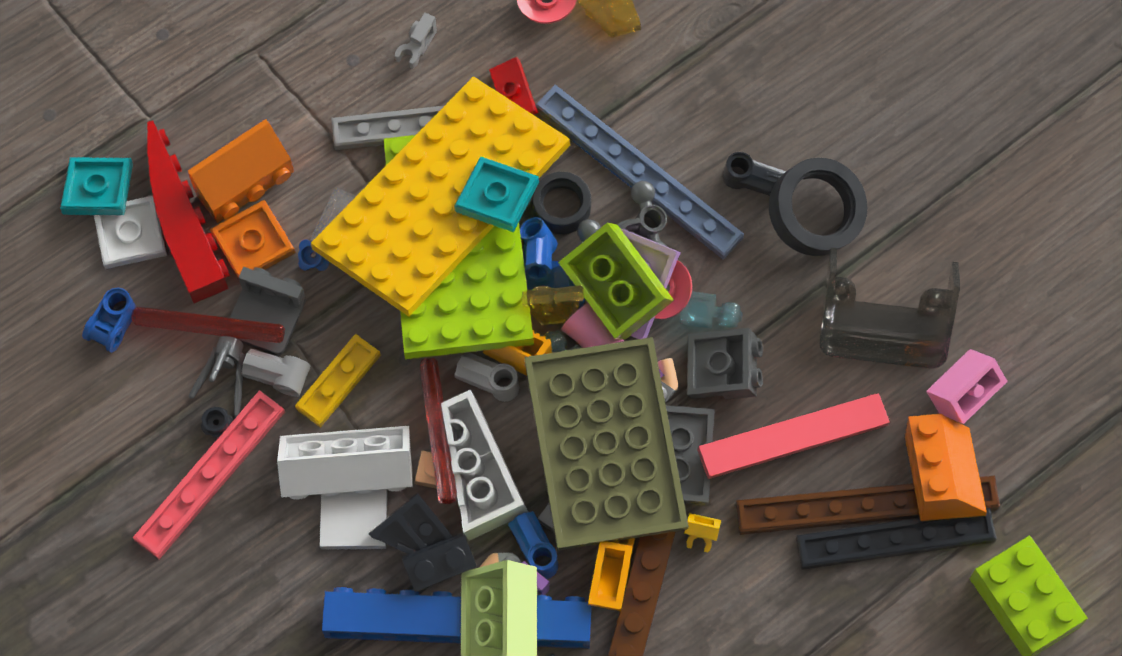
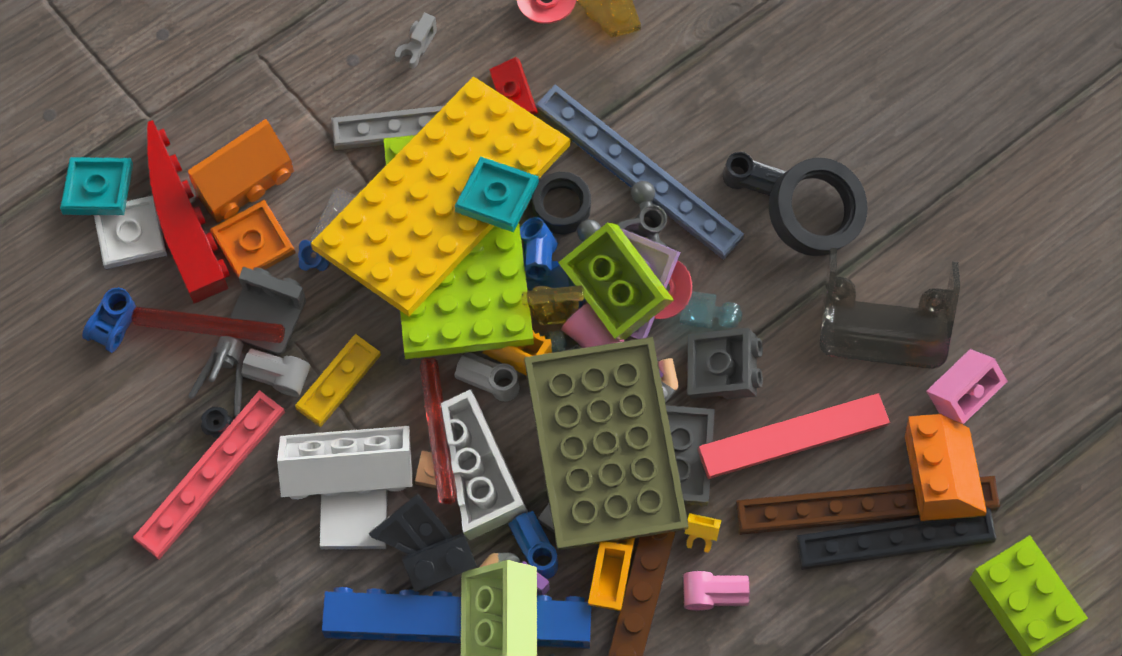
none -> bright pink piece [683,571,749,611]

